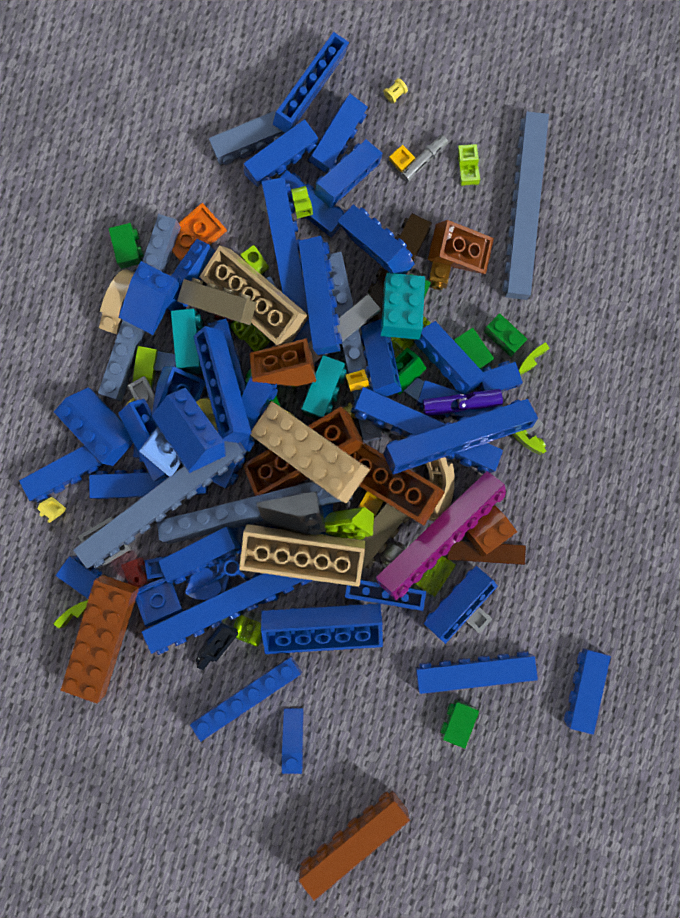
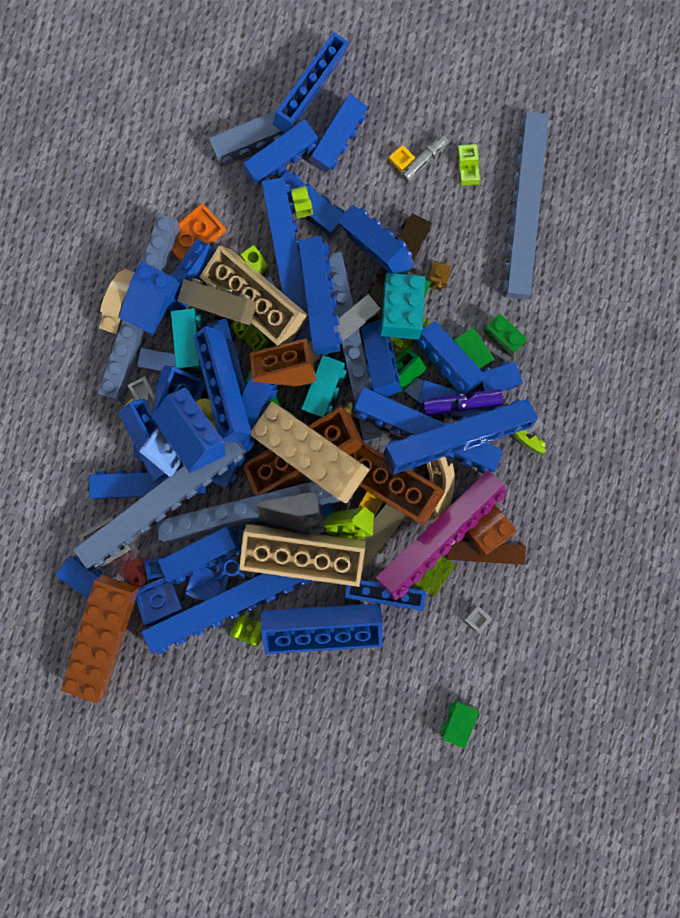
blue brick [19,445,103,503] -> none
light yellow tile [37,497,66,523] -> none
lime slope [53,600,88,629] -> none
blue slope [54,387,133,466] -> none
green brick [109,223,144,269] -> none
lime slope [133,346,158,388] -> none
blue brick [190,655,302,742] -> none
black hinge [195,623,239,670] -> none
blue slope [282,708,303,774] -> none
dark orange brick [298,790,410,901] -> none
blue brick [315,139,383,208] -> none
yellow plate [345,369,370,391] -> none
flat silver head [381,542,407,568] -> none
light yellow bush [383,78,408,104] -> none
blue brick [415,651,538,694] -> none
blue brick [424,566,498,644] -> none
dark orange slope [428,220,494,274] -> none
lime slope [518,342,550,375] -> none
blue brick [564,648,611,735] -> none

